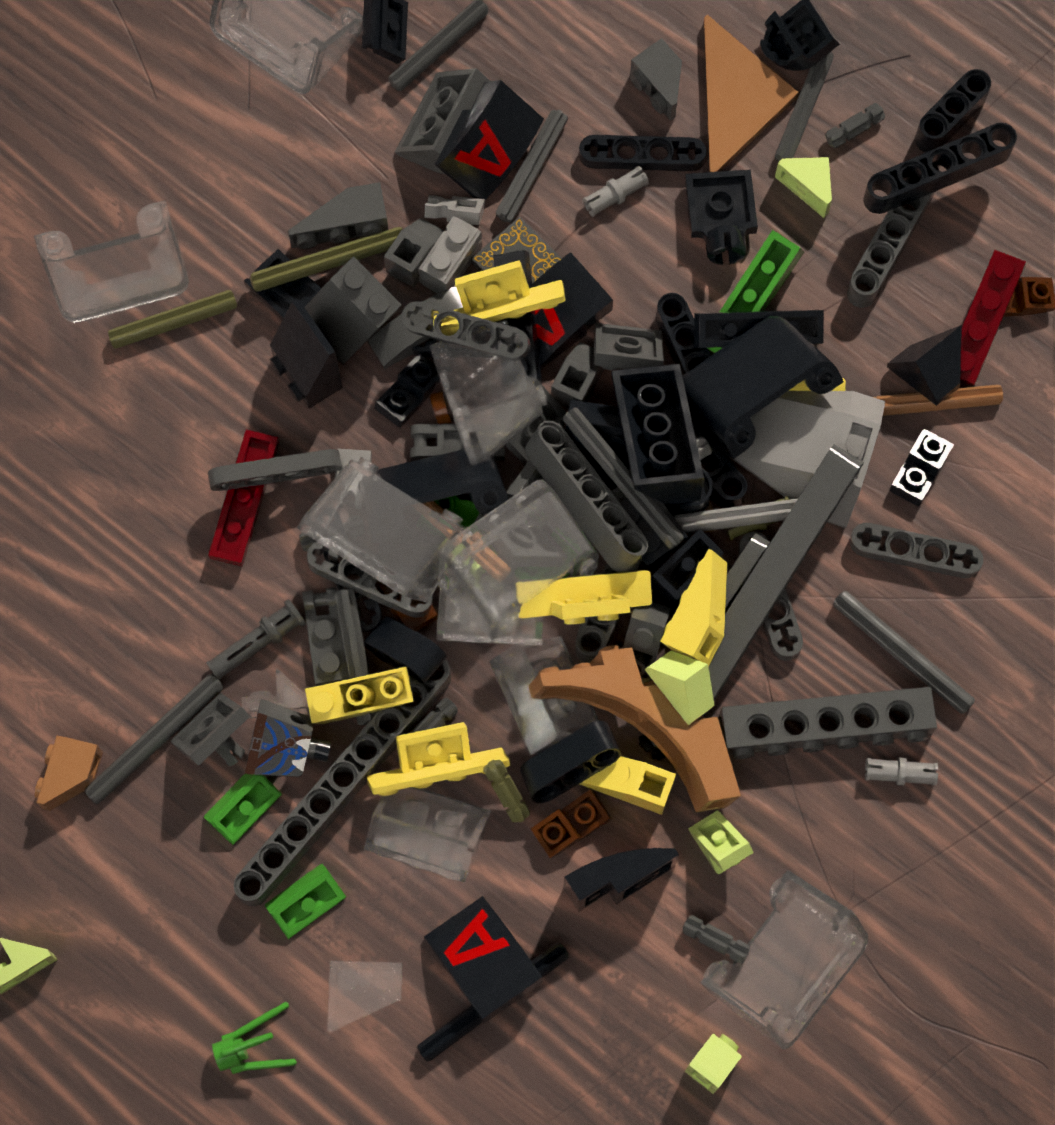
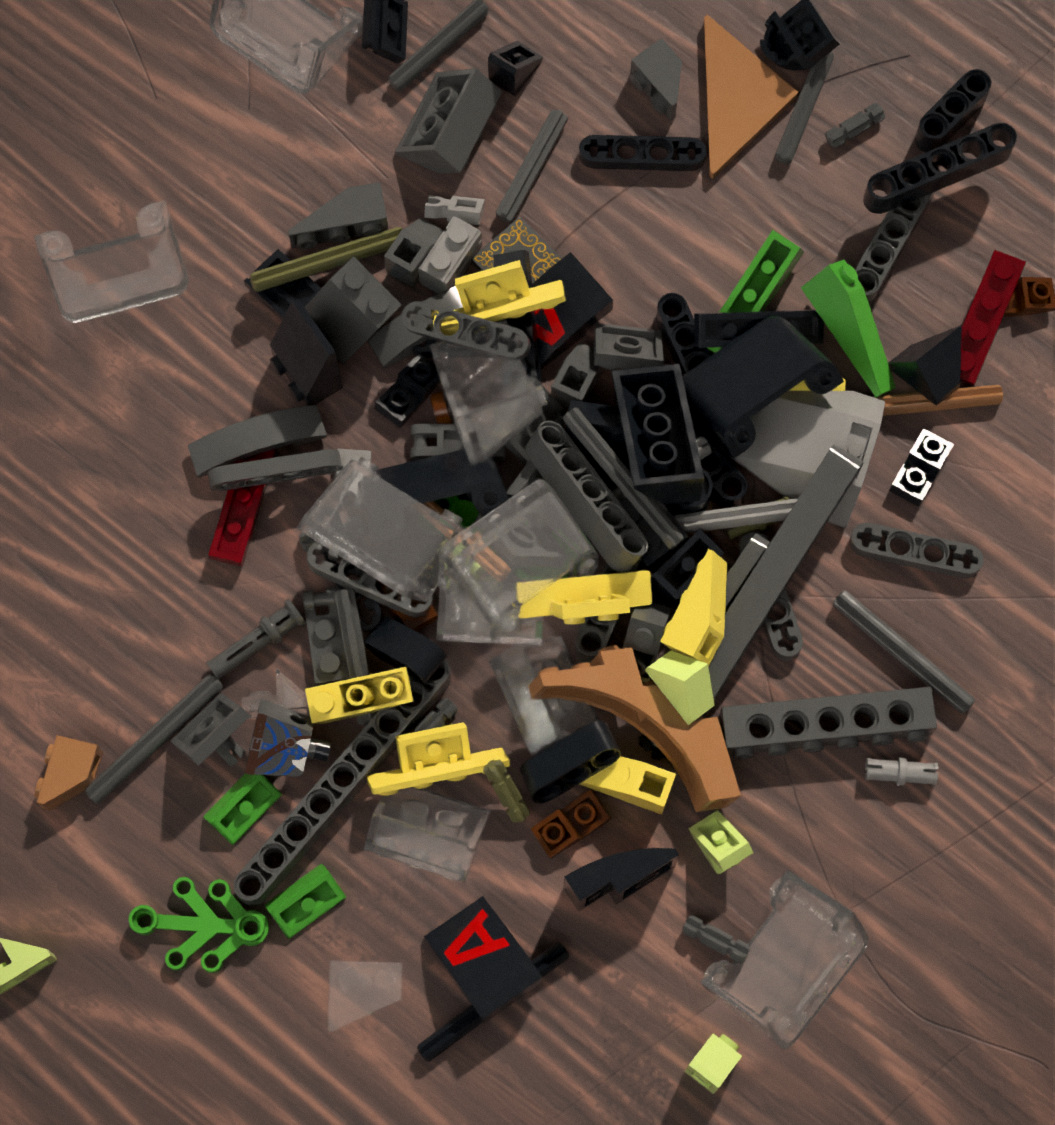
olive axle [108,290,237,349] -> none
bright green plant [212,1002,297,1074] -> none
black slope [435,80,544,200] -> none
light grey pin [582,166,649,217] -> none
black plate [685,169,758,265] -> none
yellowish green slope [775,157,832,218] -> none
none -> bright green plant [129,877,269,973]
none -> dark grey slope [188,405,327,478]
none -> black slope [488,41,543,96]
none -> bright green slope [801,260,896,398]

